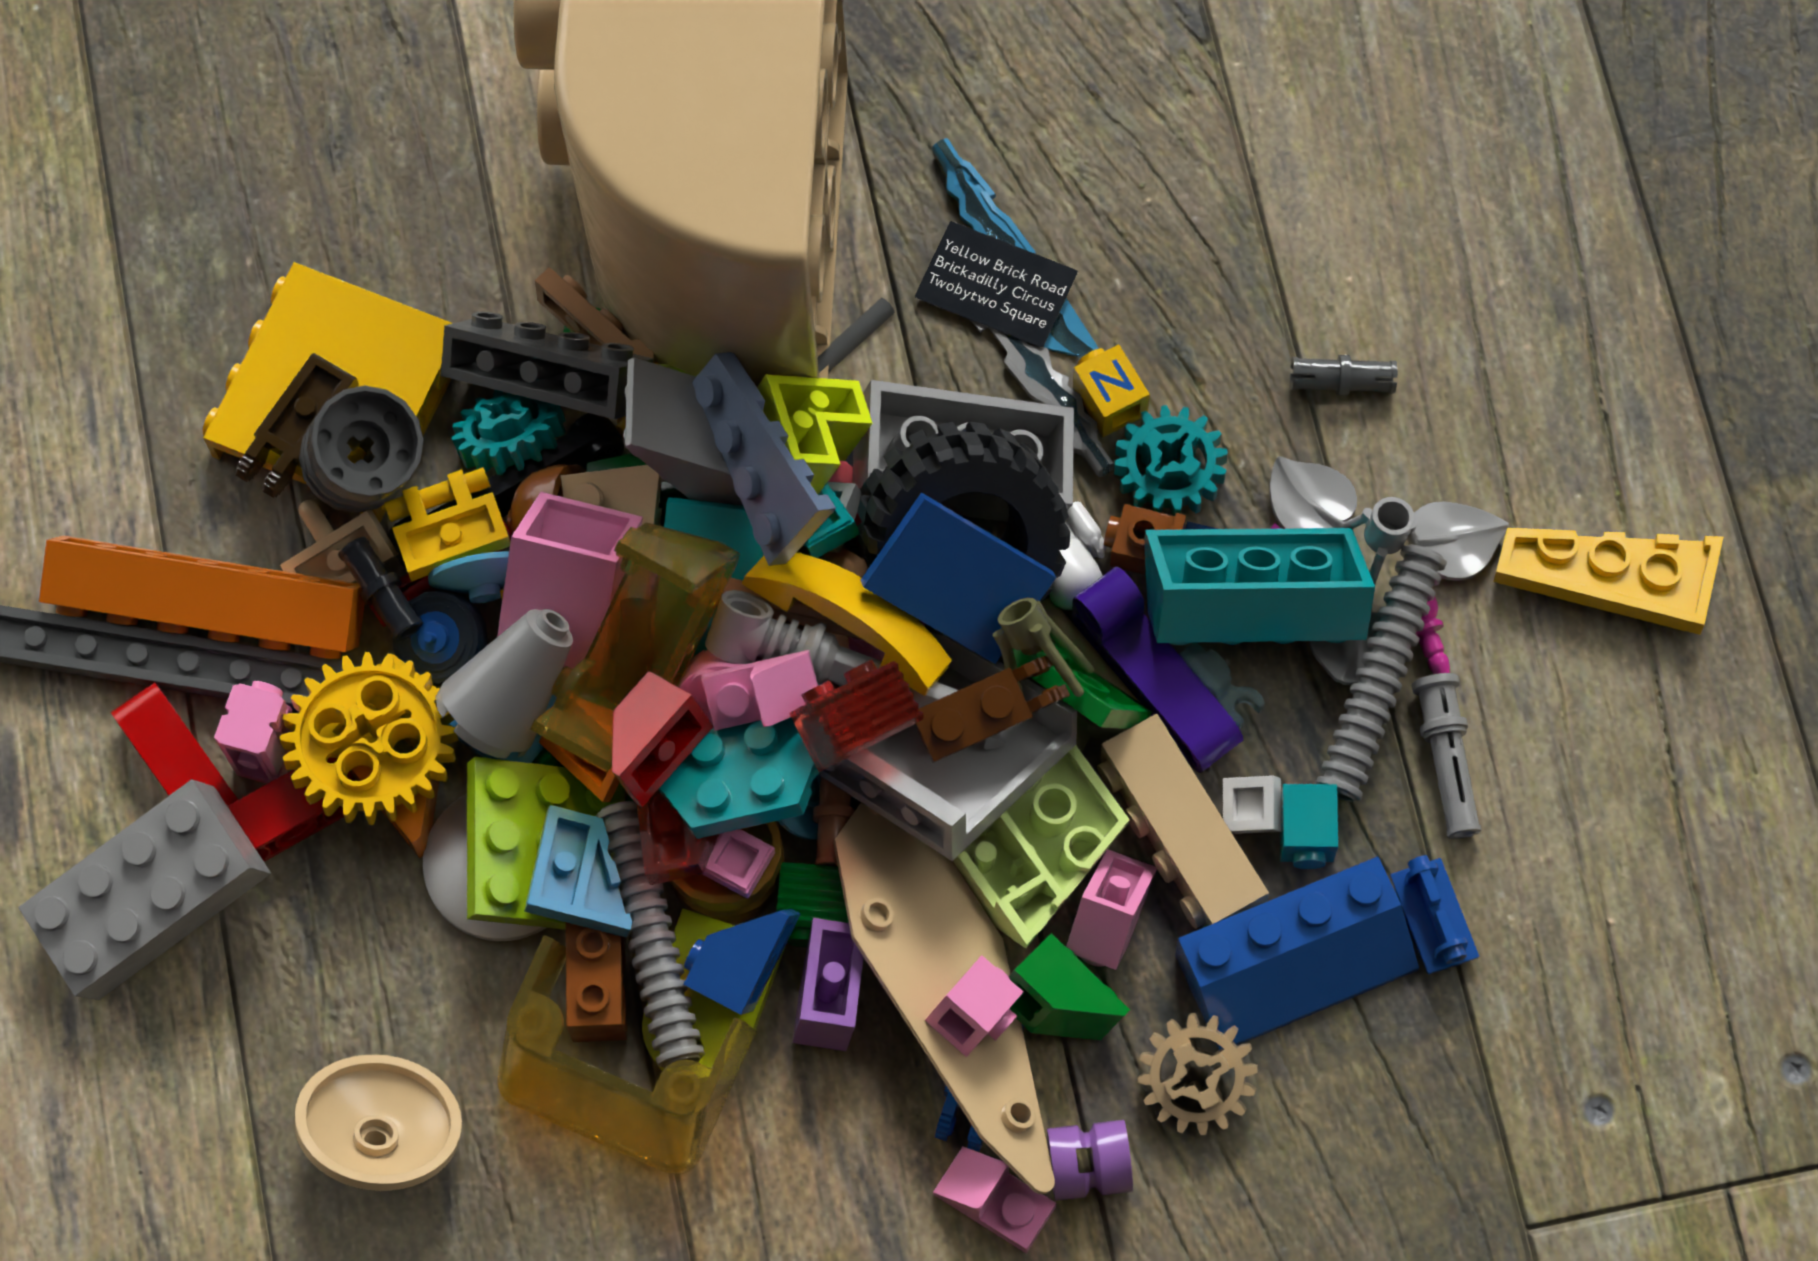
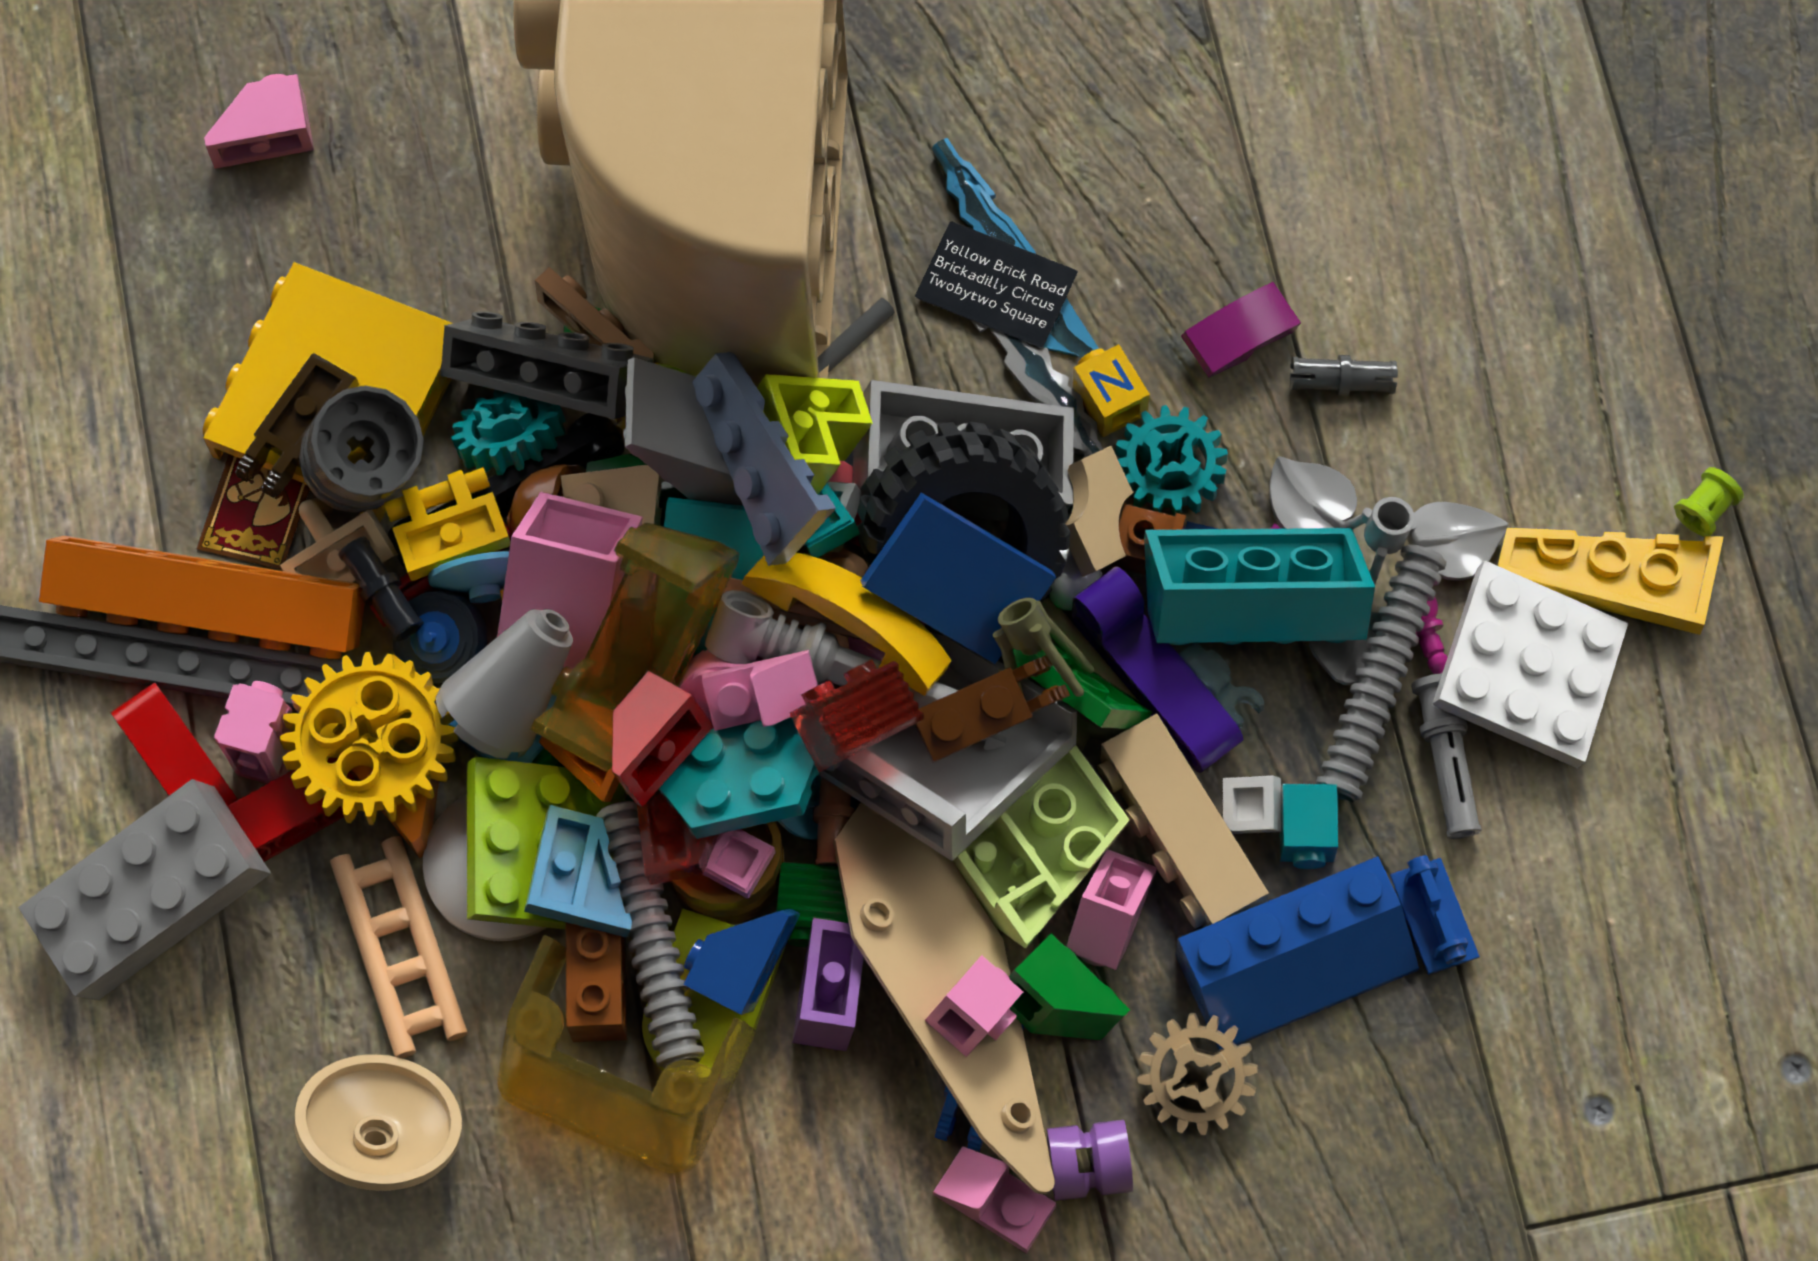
none -> sticker [196,454,310,570]
none -> bright pink slope [204,74,314,169]
none -> light nougat bar [330,836,468,1059]
none -> tan tile [1065,446,1133,577]
none -> magenta slope [1181,282,1301,378]
none -> white plate [1432,560,1628,768]
none -> lime bush [1674,467,1744,537]

